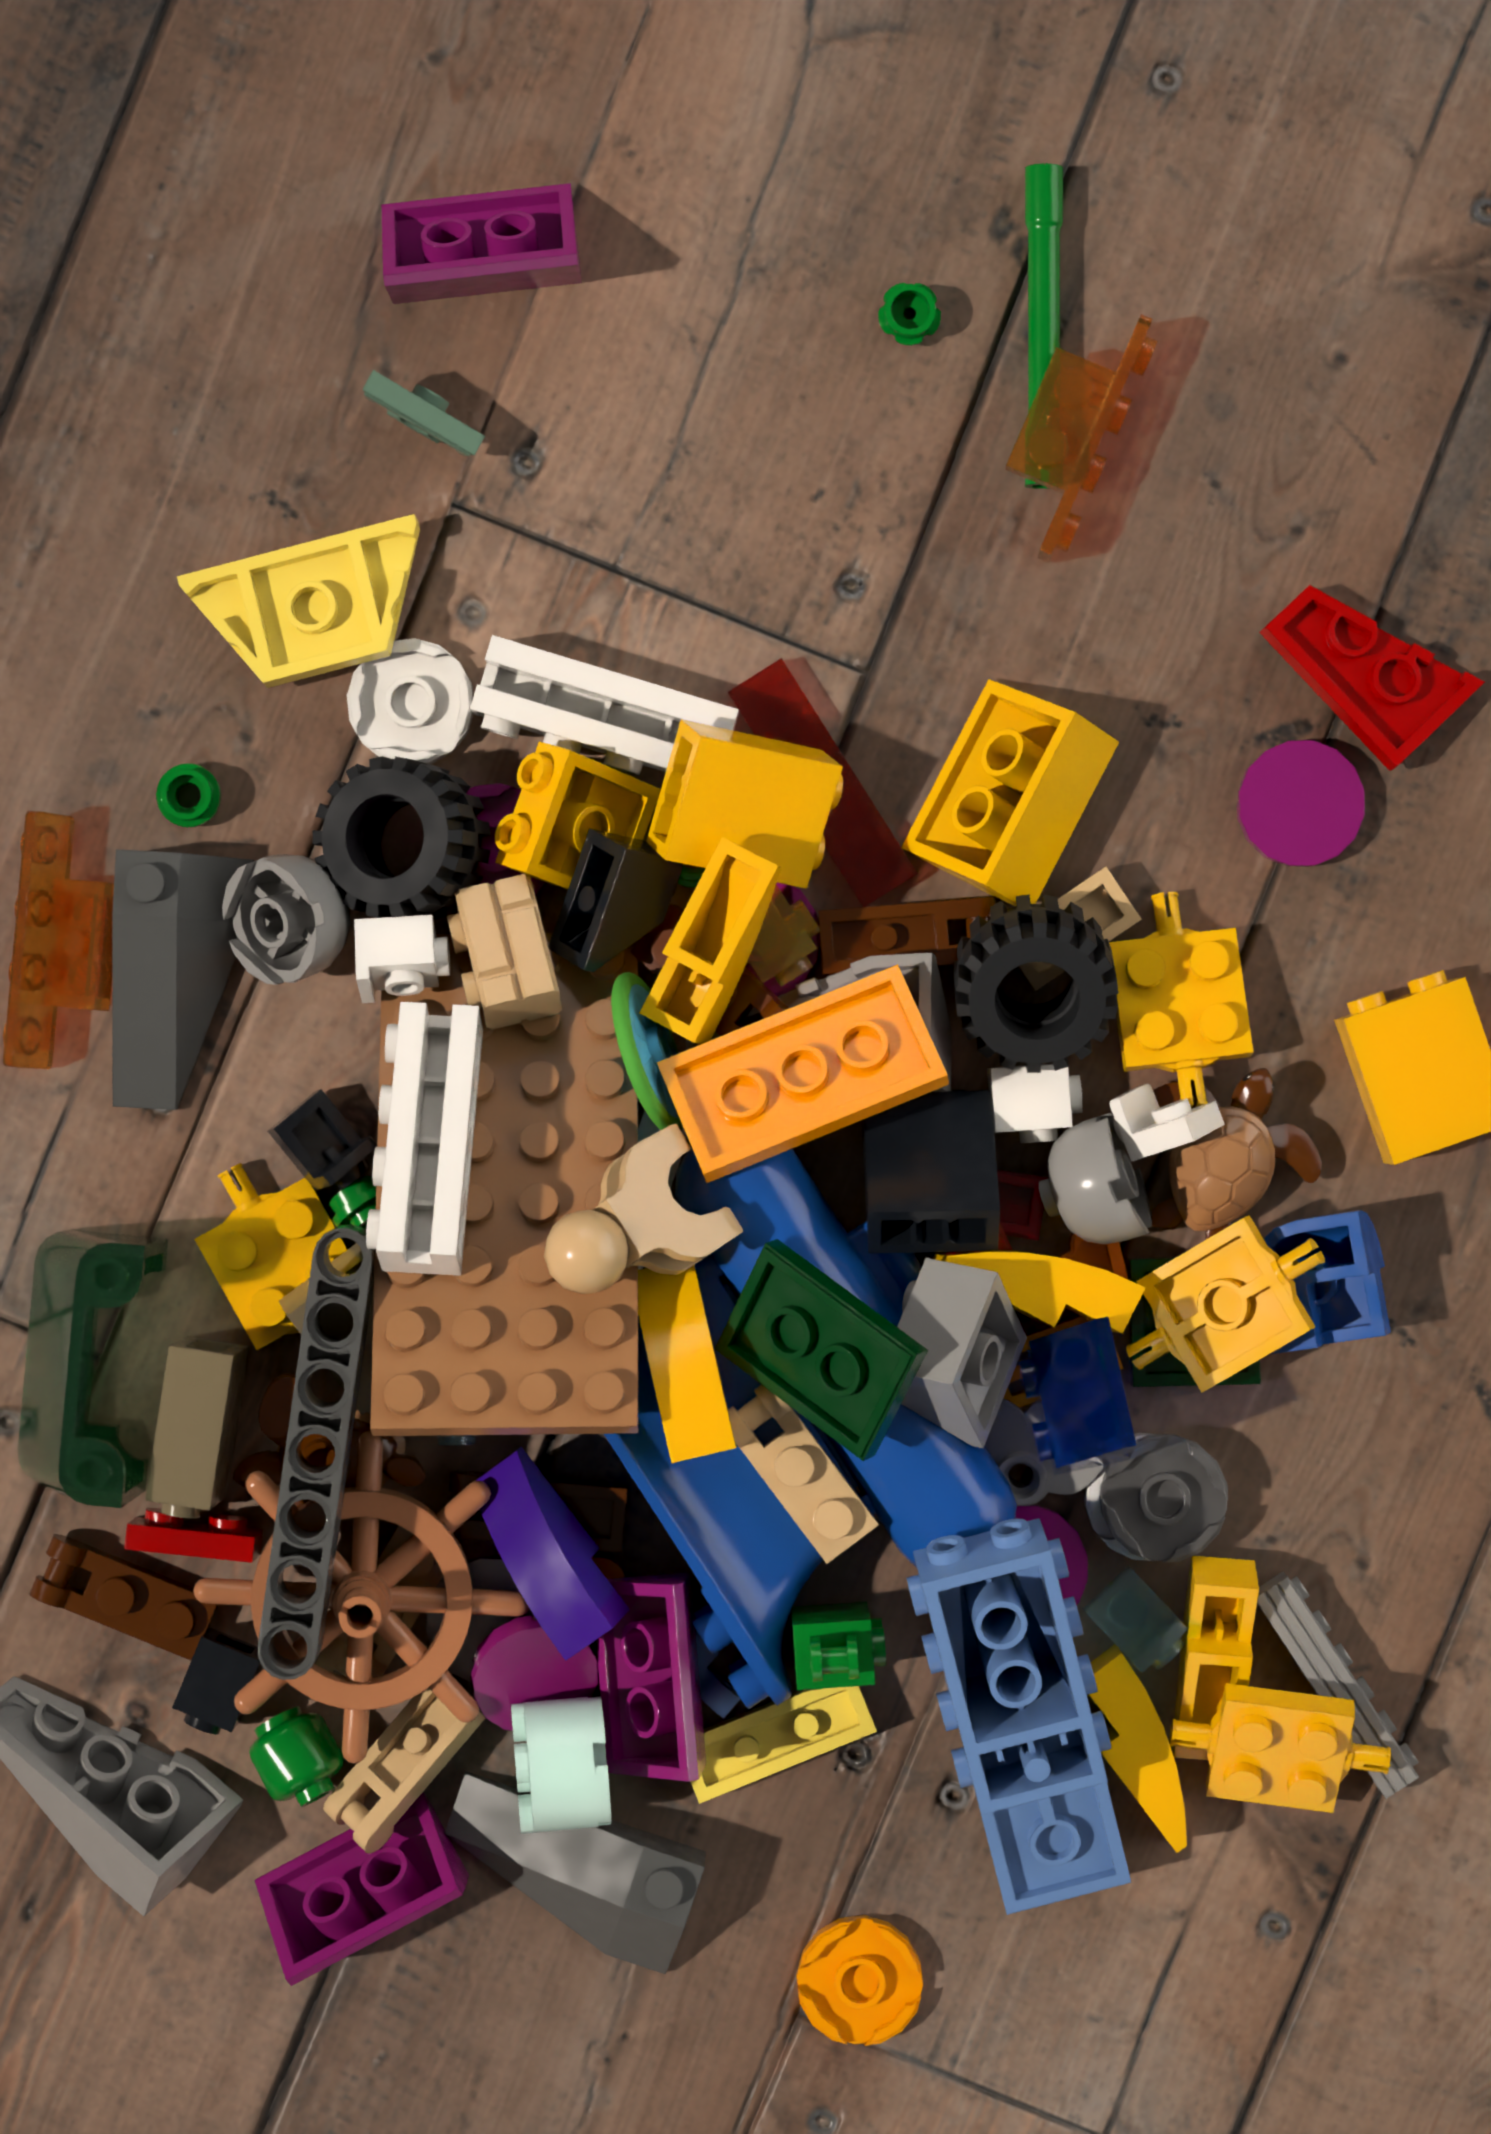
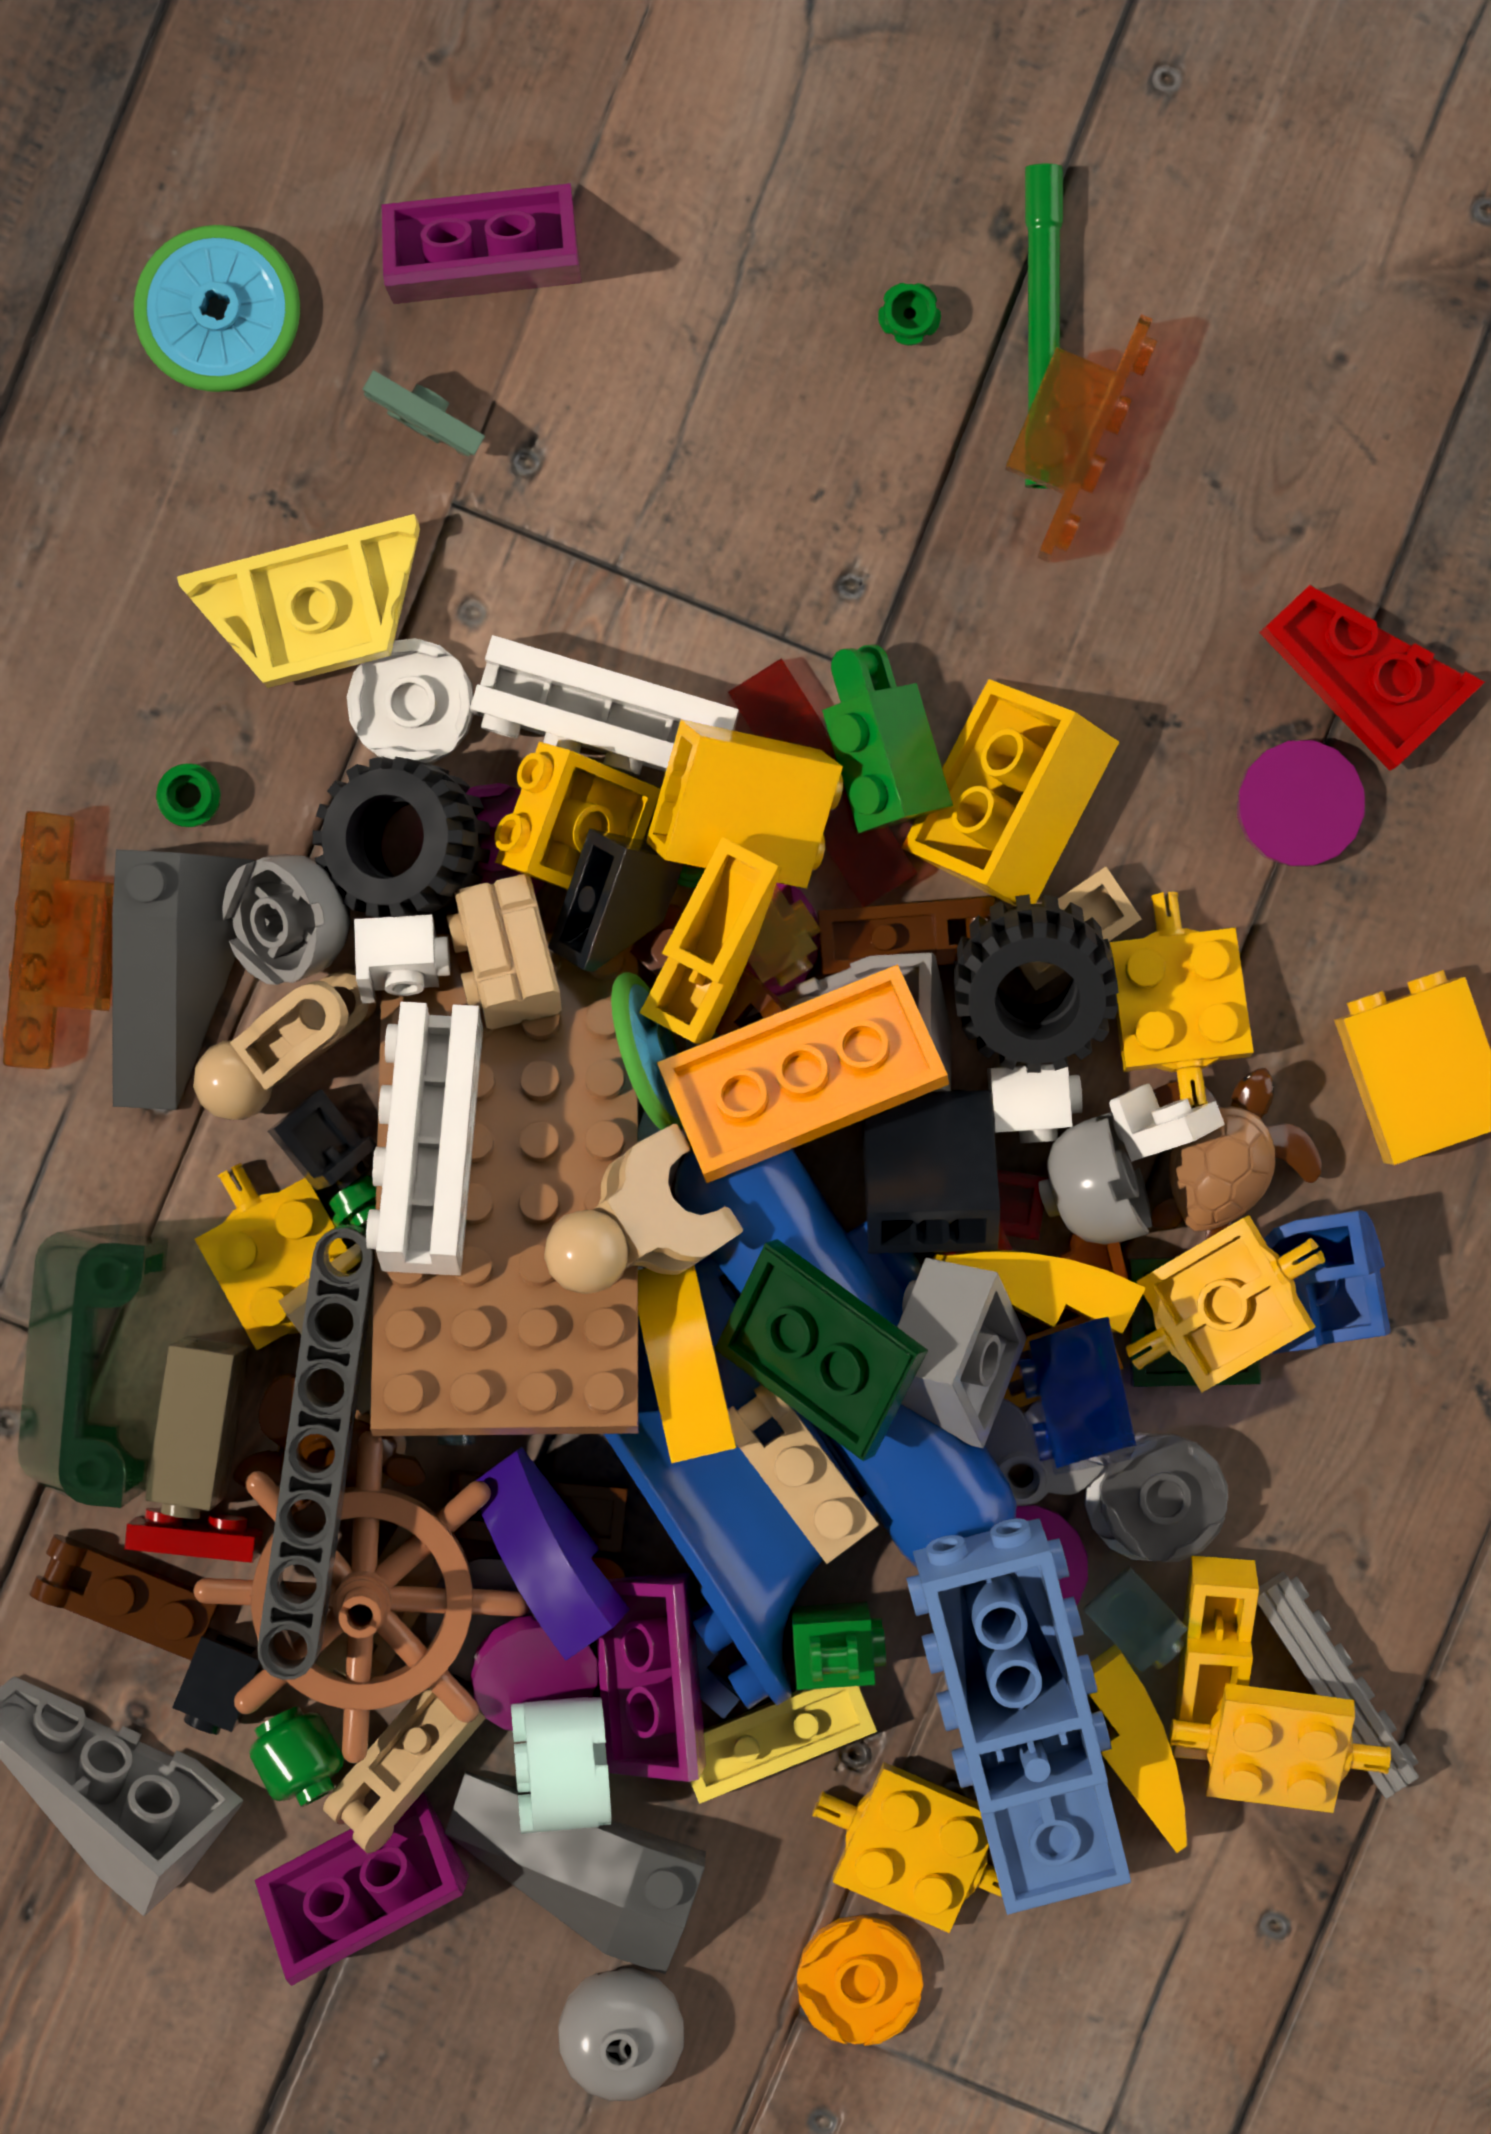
none -> medium azure wheel [134,225,300,392]
none -> tan piece [193,969,377,1120]
none -> light grey cylinder [558,1968,684,2101]
none -> yellow plate [812,1762,1002,1933]
none -> green brick [822,644,953,833]

